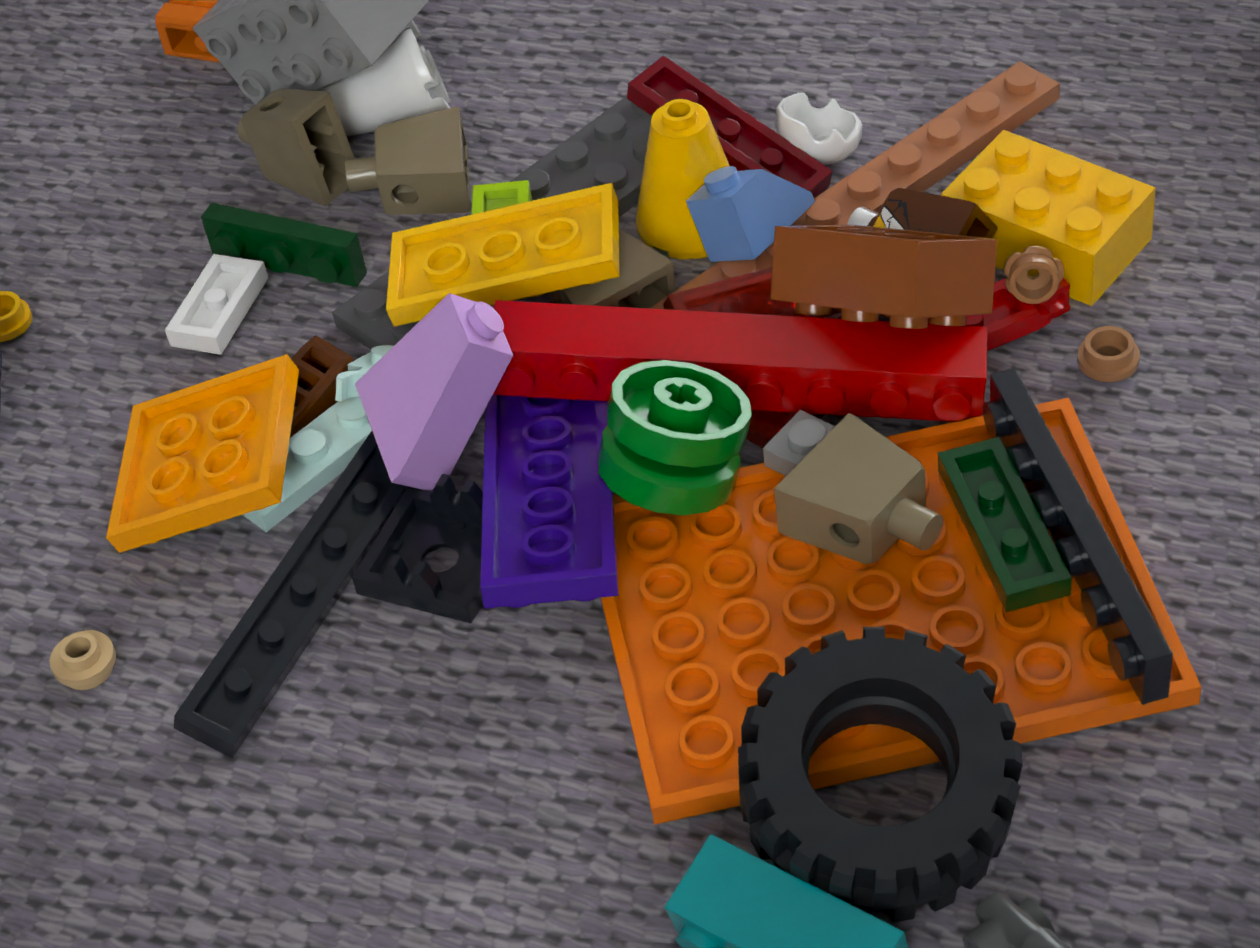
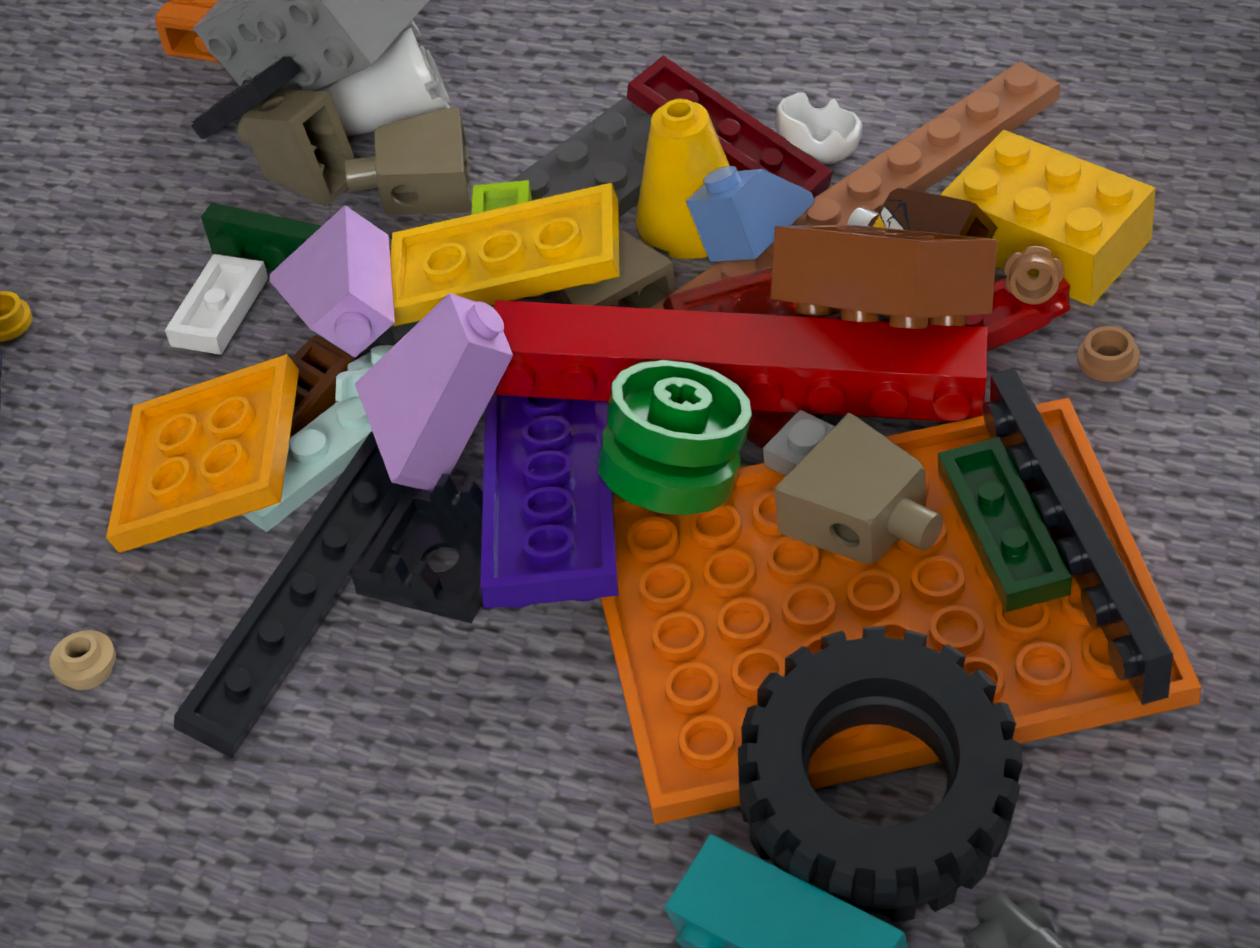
none -> black tile [191,56,301,140]
none -> lavender slope [270,205,395,358]

